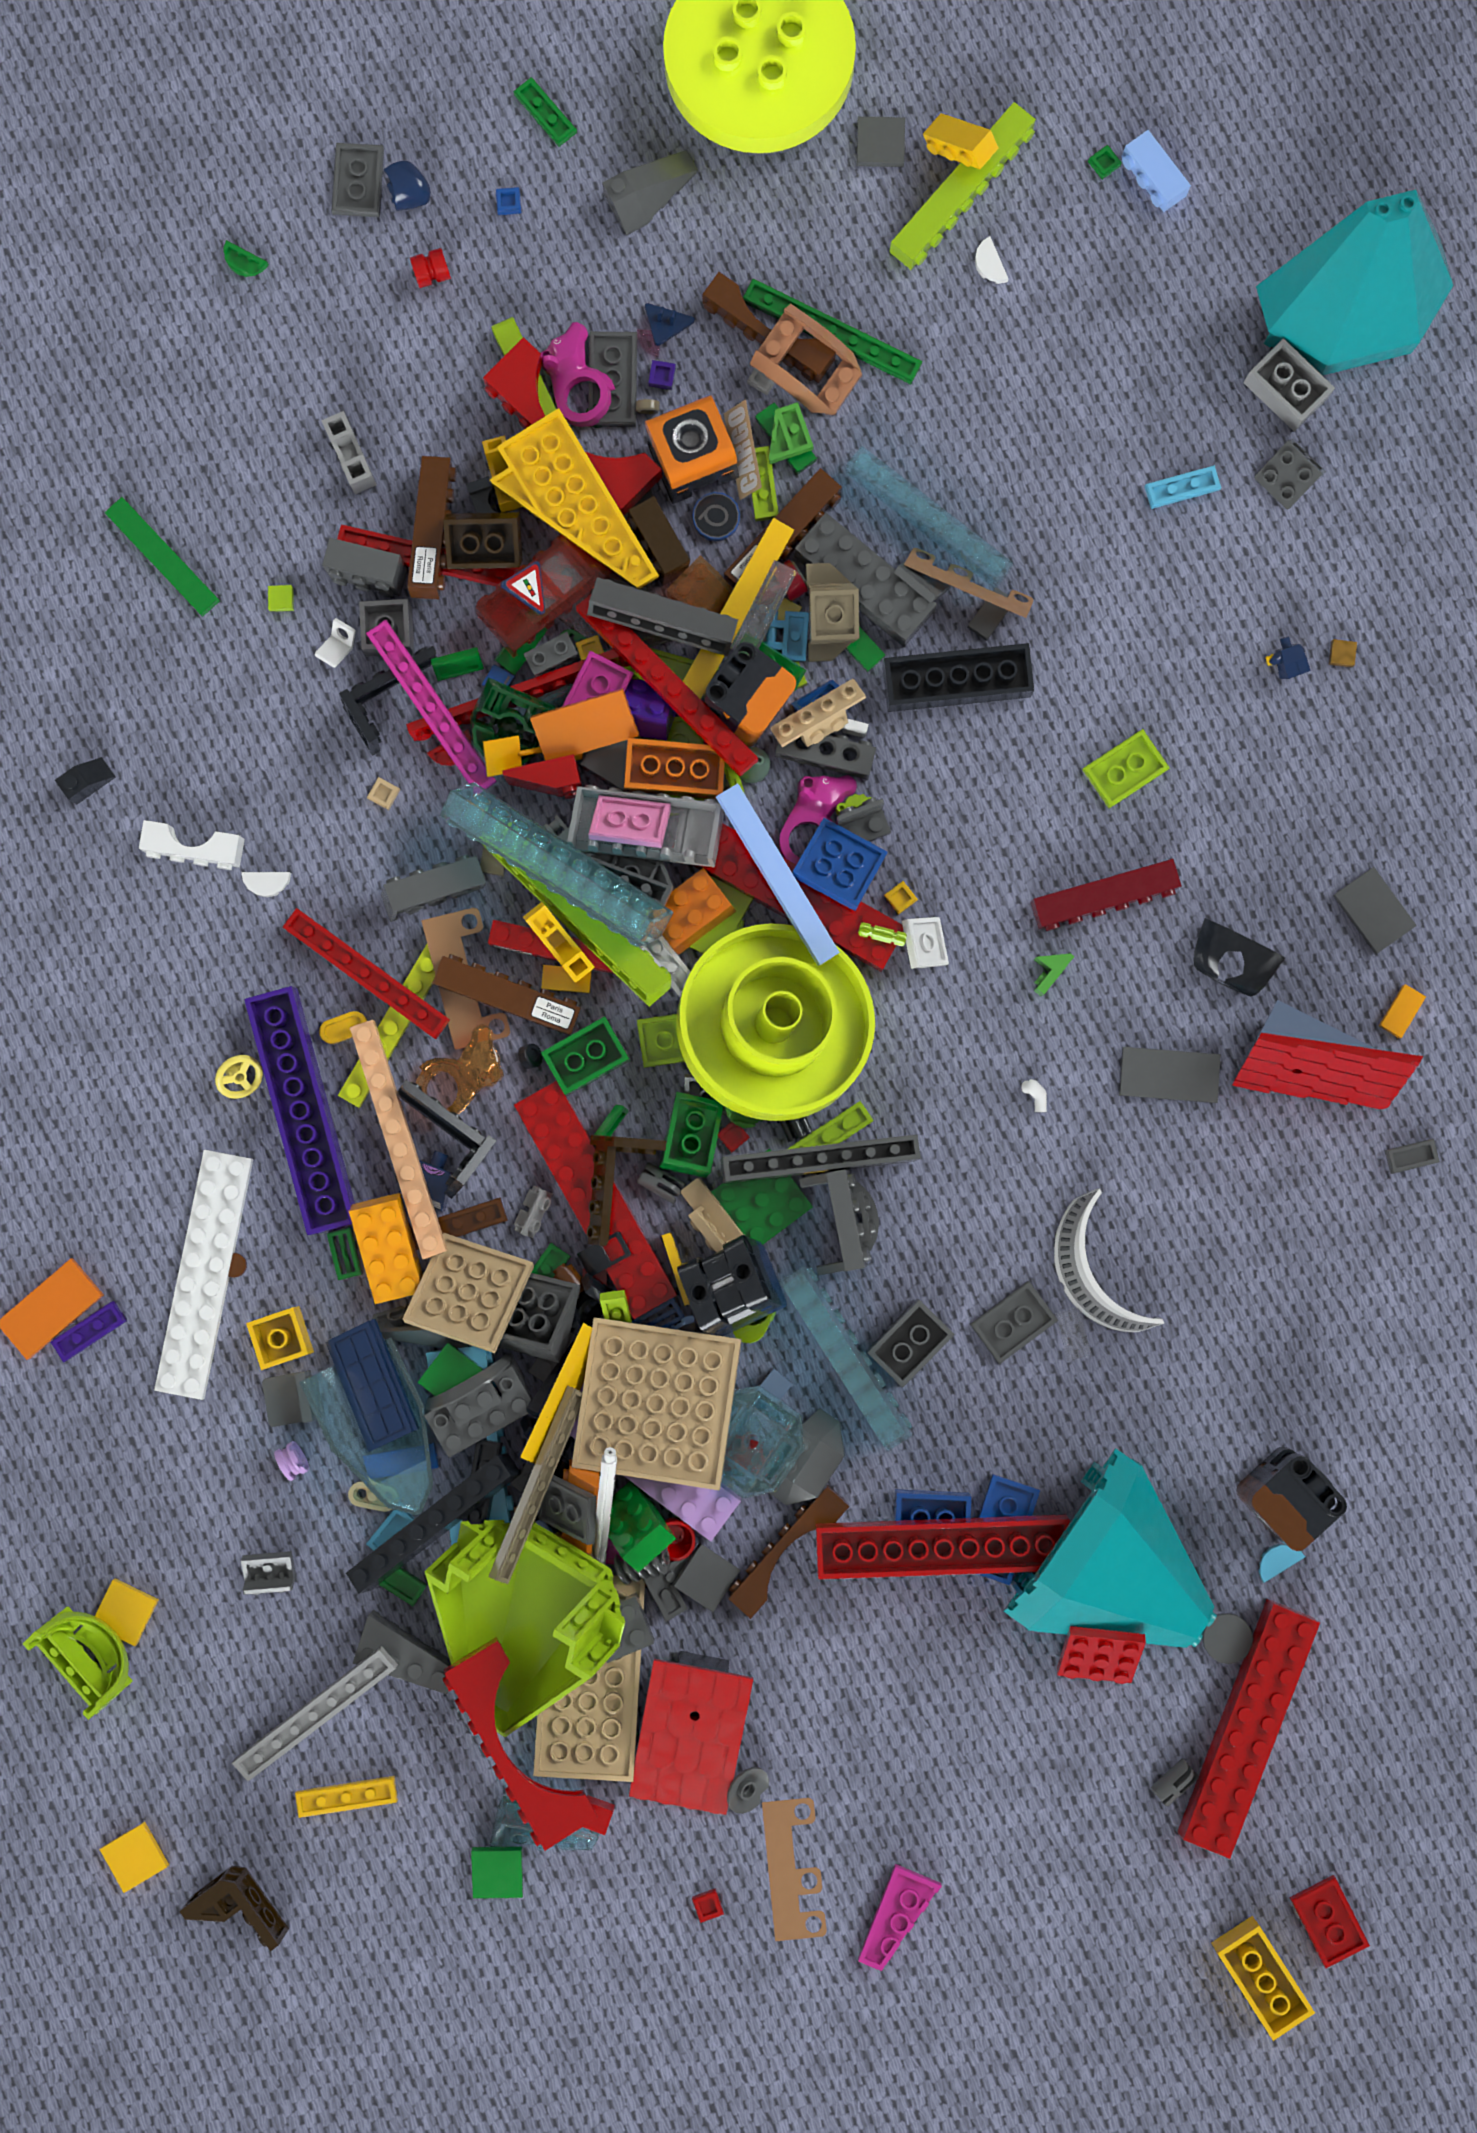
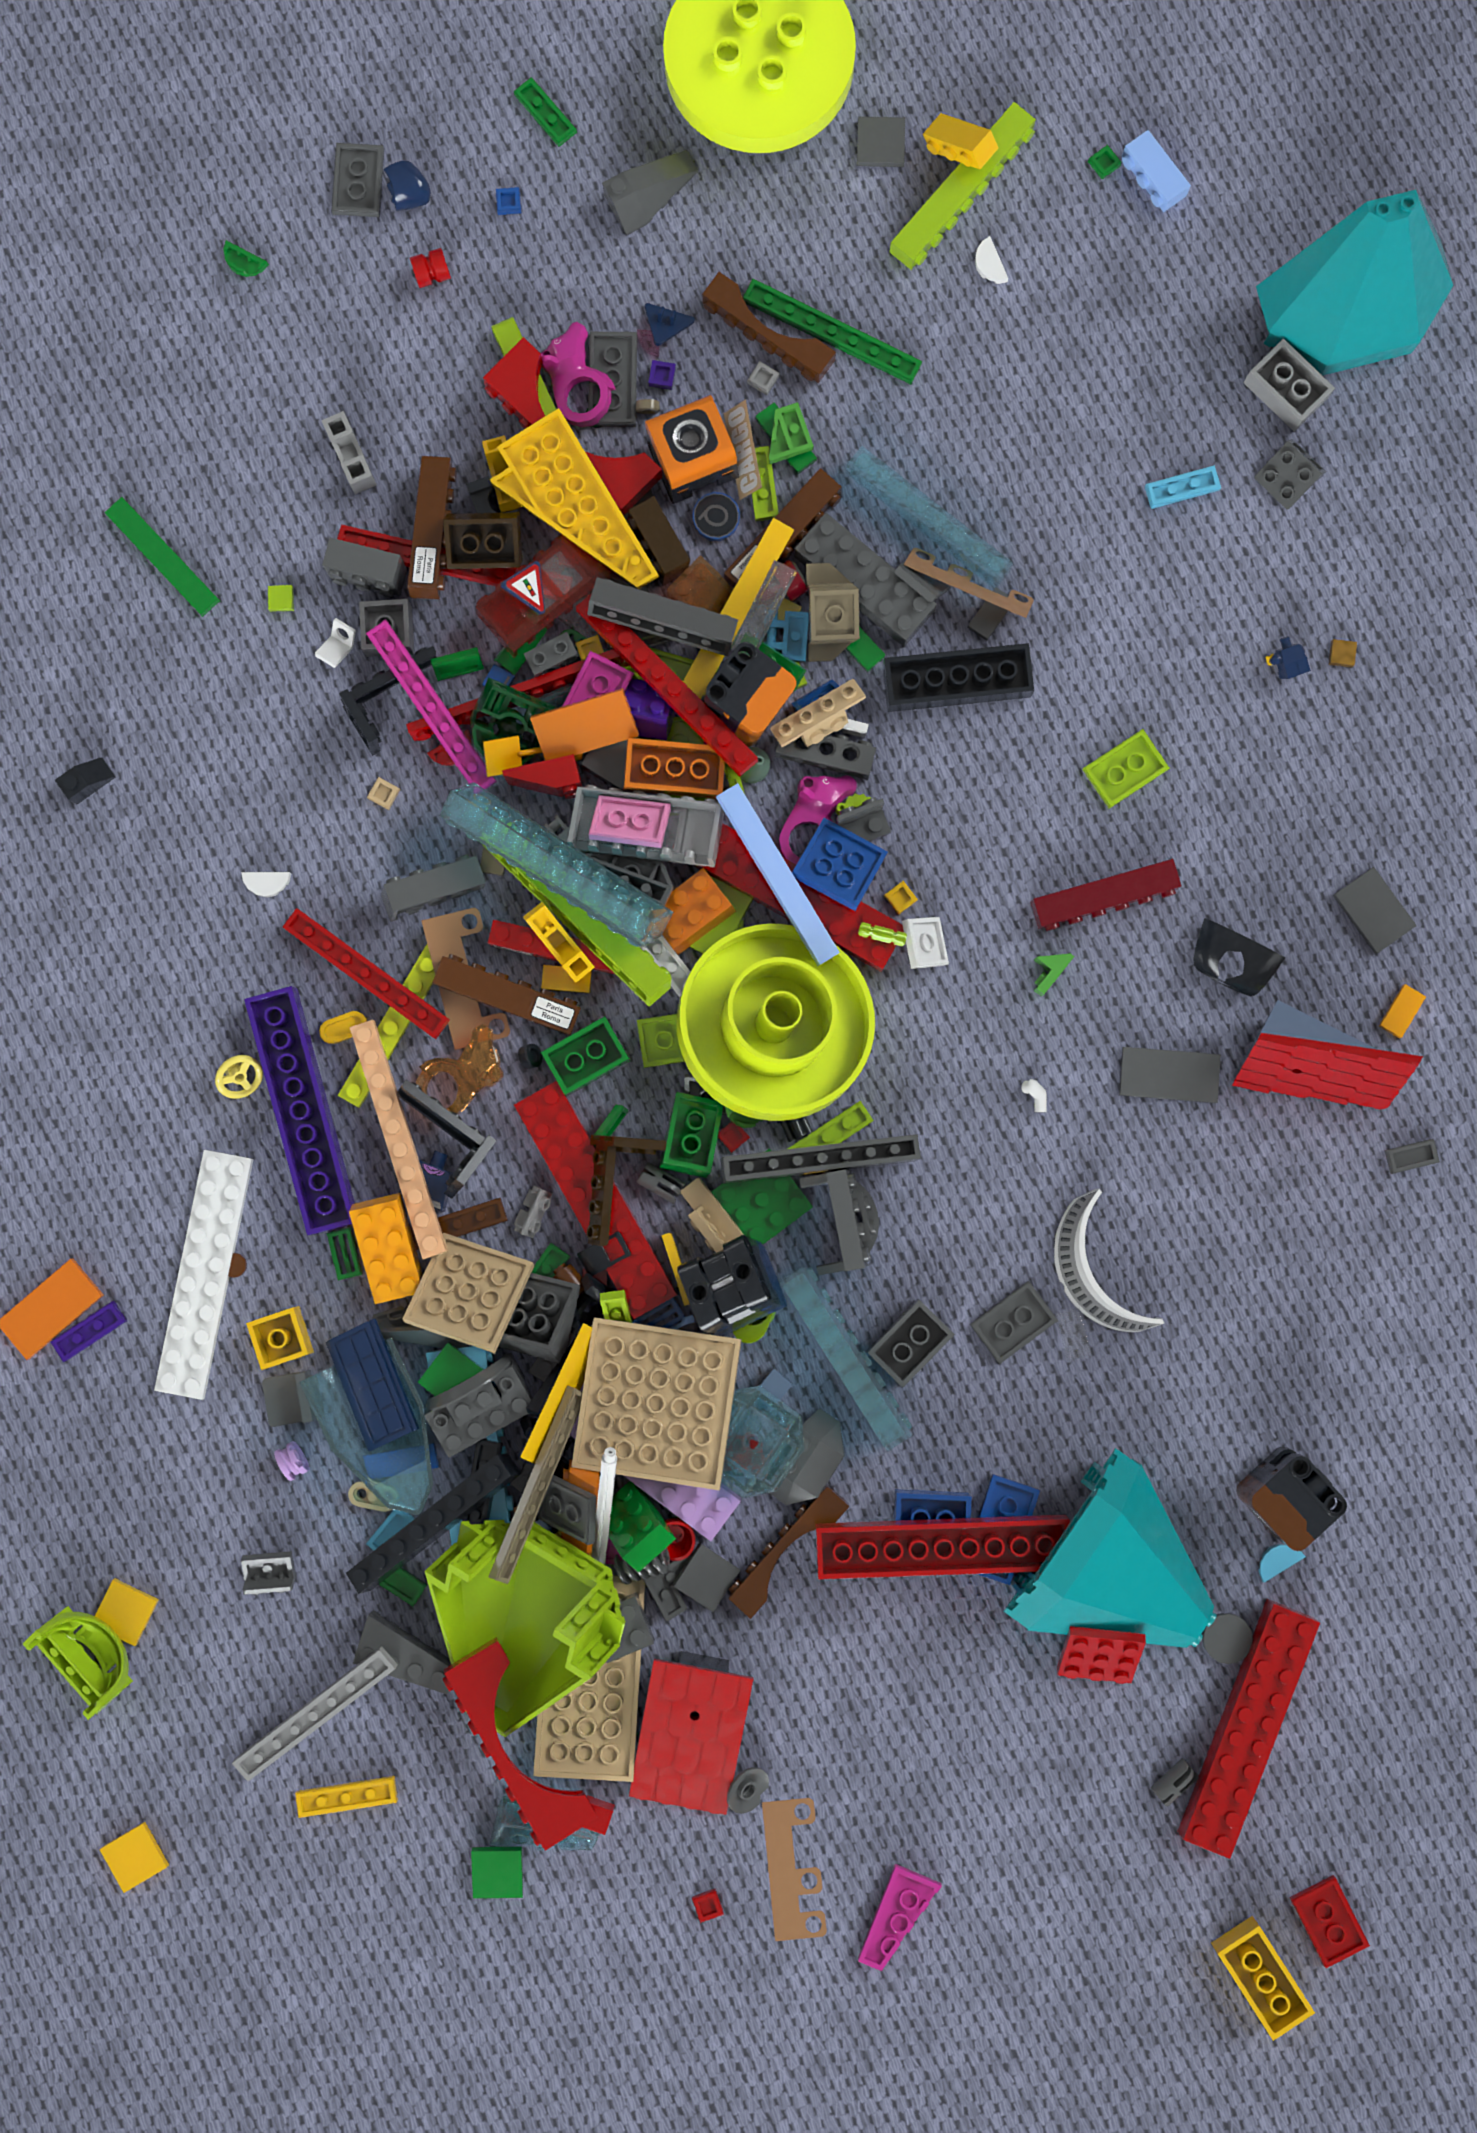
white arch [139,820,245,870] -> none
dark brown bracket [179,1865,289,1952] -> none
nougat wedge [750,304,862,415] -> none

